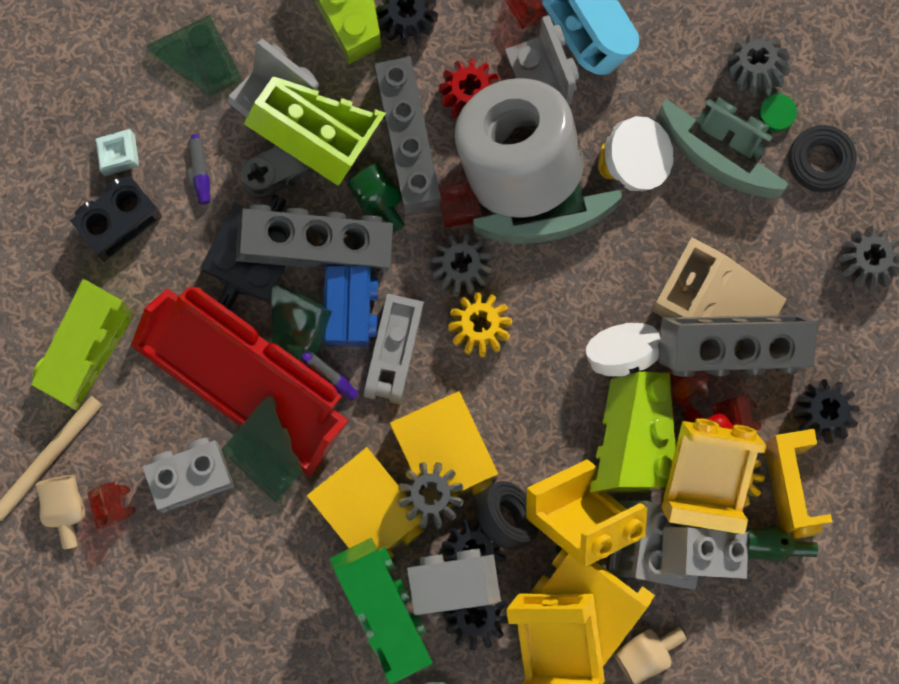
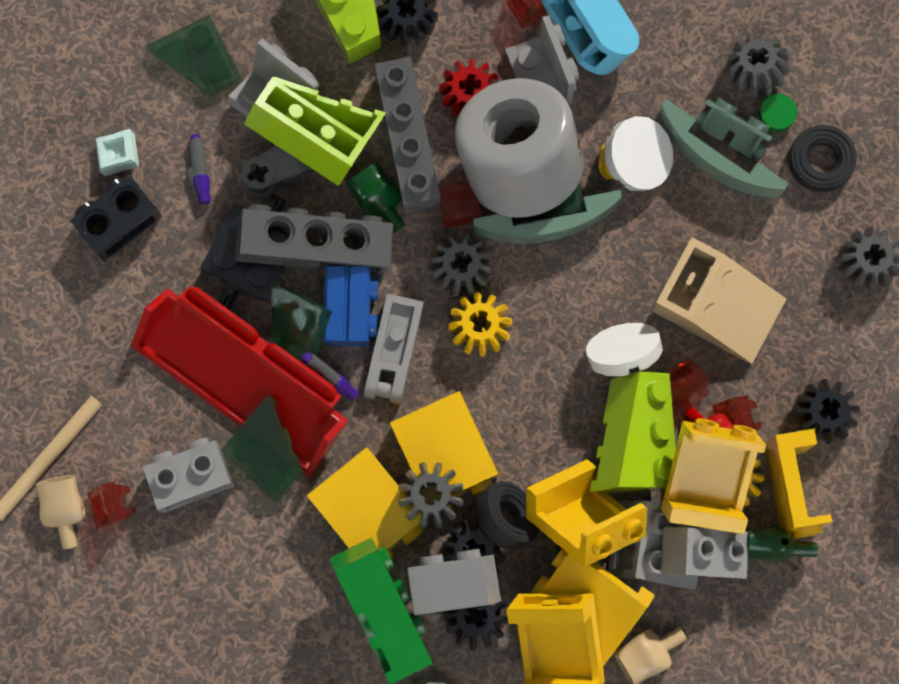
lime wedge [31,279,135,411] -> none
dark grey brick [659,315,818,377] -> none

